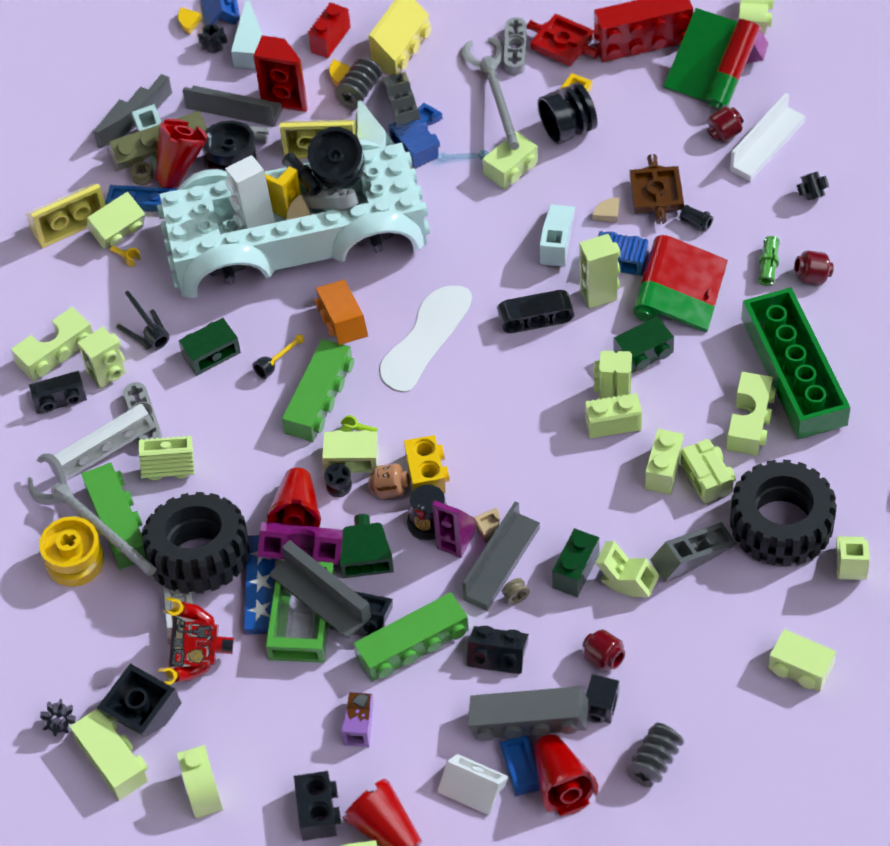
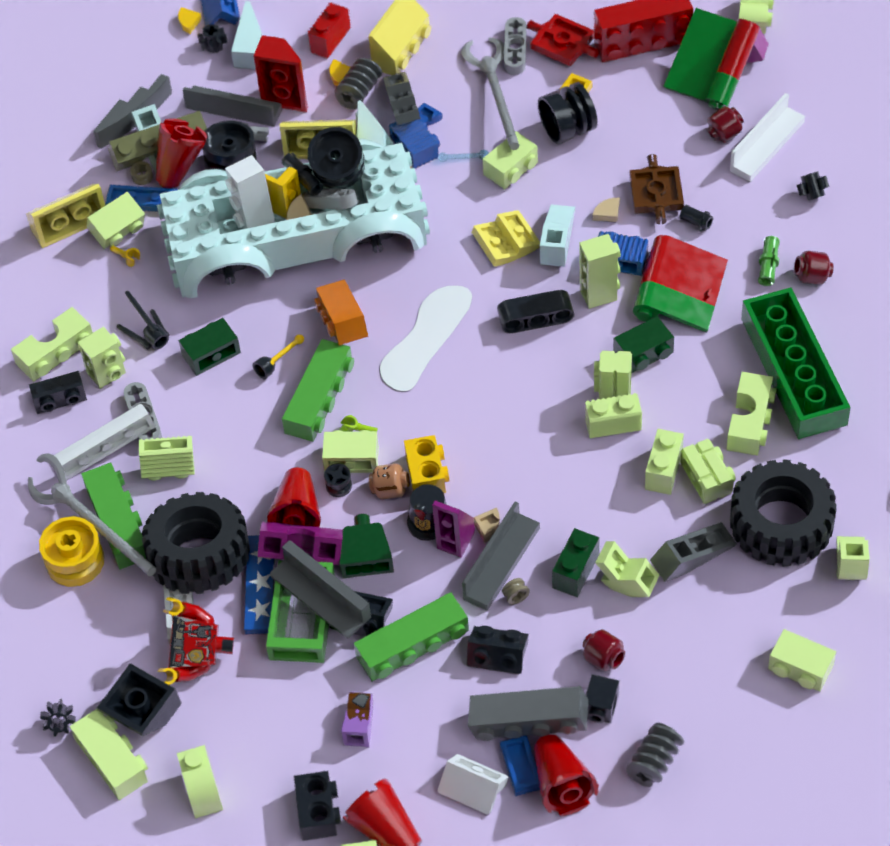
none -> light yellow slope [471,210,540,267]

